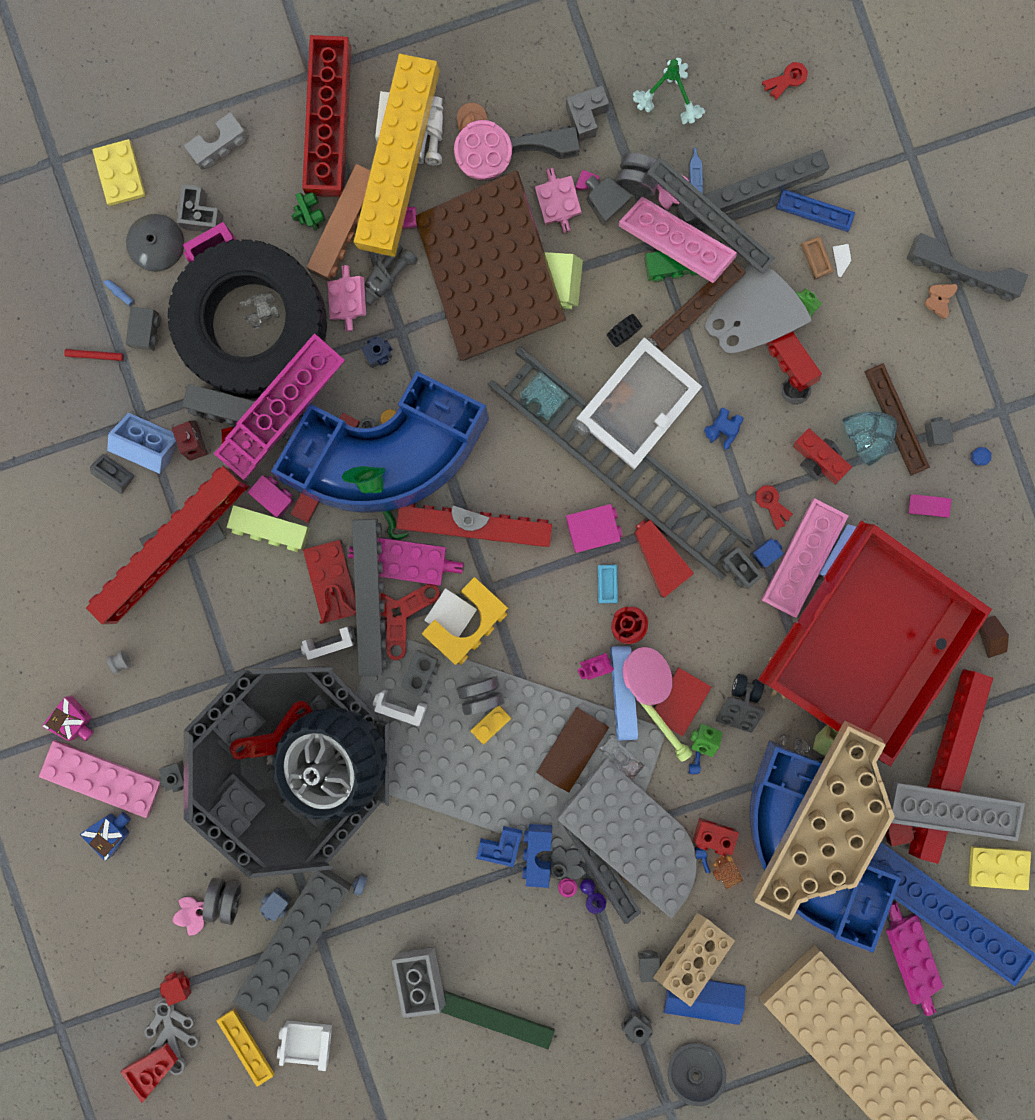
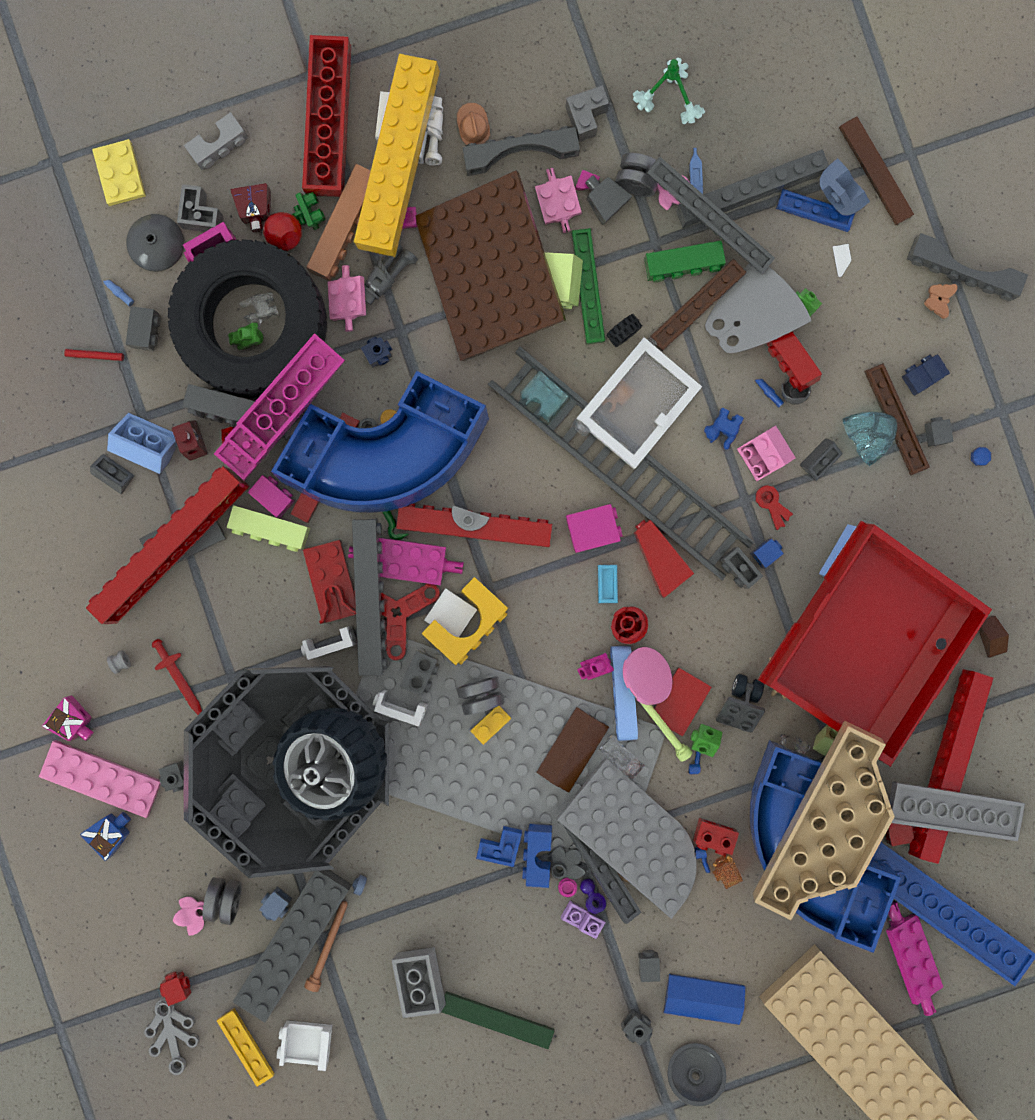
red wing [120,1043,178,1103] -> none
red piece [229,701,312,760] -> none
green piece [342,466,385,493] -> none
bright pink tile [454,120,512,180] -> none
bright pink plate [619,197,737,283] -> none
tan brick [653,913,735,1007] -> none
bright pink plate [761,498,848,618] -> none
red piece [762,62,808,100] -> none
red arch [793,428,852,485] -> none
medium nougat tile [801,236,834,280] -> none
dark pink slope [909,494,952,518] -> none
light yellow plate [968,846,1031,890] -> none
none -> red sword [152,639,202,715]
none -> bright green hips [228,323,263,350]
none -> dark red torso [230,183,271,232]
none -> red brick [263,212,302,251]
none -> nougat piece [304,901,348,992]
none -> lavender slope [561,901,606,939]
none -> green tile [571,228,605,345]
none -> bright pink slope [737,426,795,481]
none -> blue piece [755,379,784,408]
none -> sand blue brick [820,158,870,216]
none -> reddish brown tile [839,116,914,225]
none -> dark blue brick [902,354,950,396]

